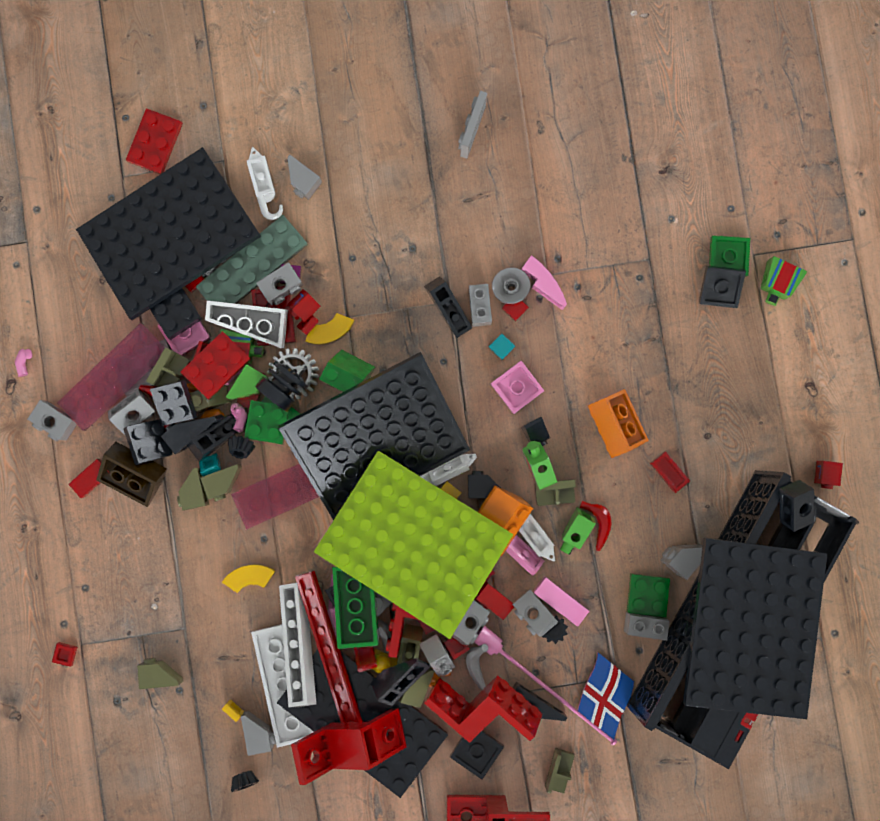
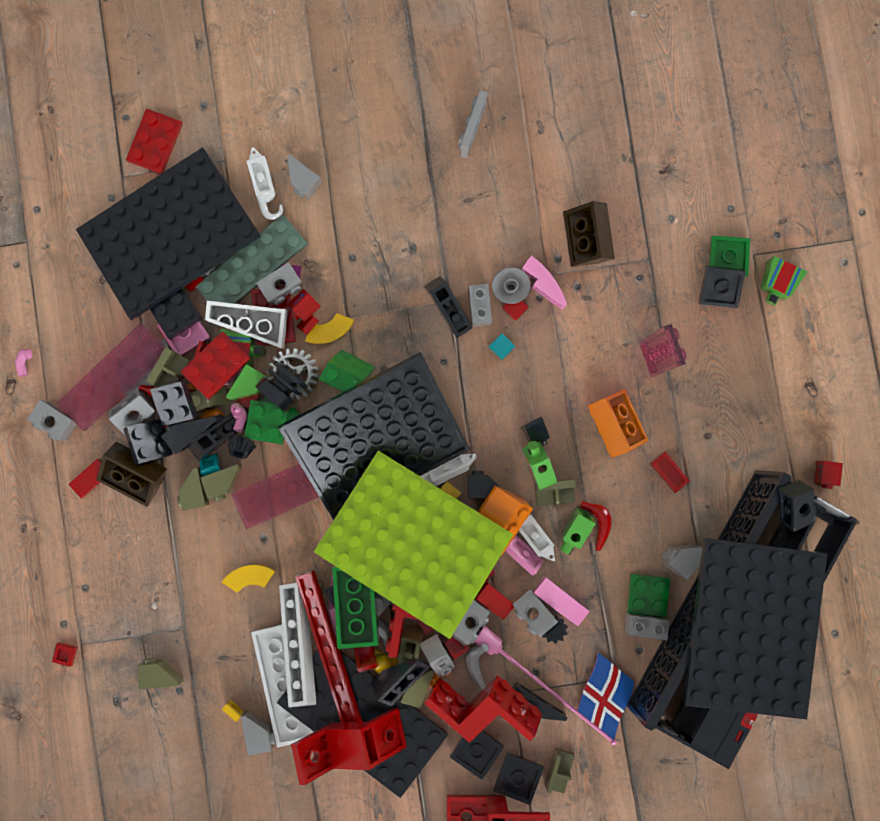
black piece [231,771,259,792] -> none
bright pink plate [491,361,544,414] -> none
none -> black plate [493,752,544,805]
none -> dark brown slope [563,201,615,267]
none -> clear pink plate [639,324,687,378]

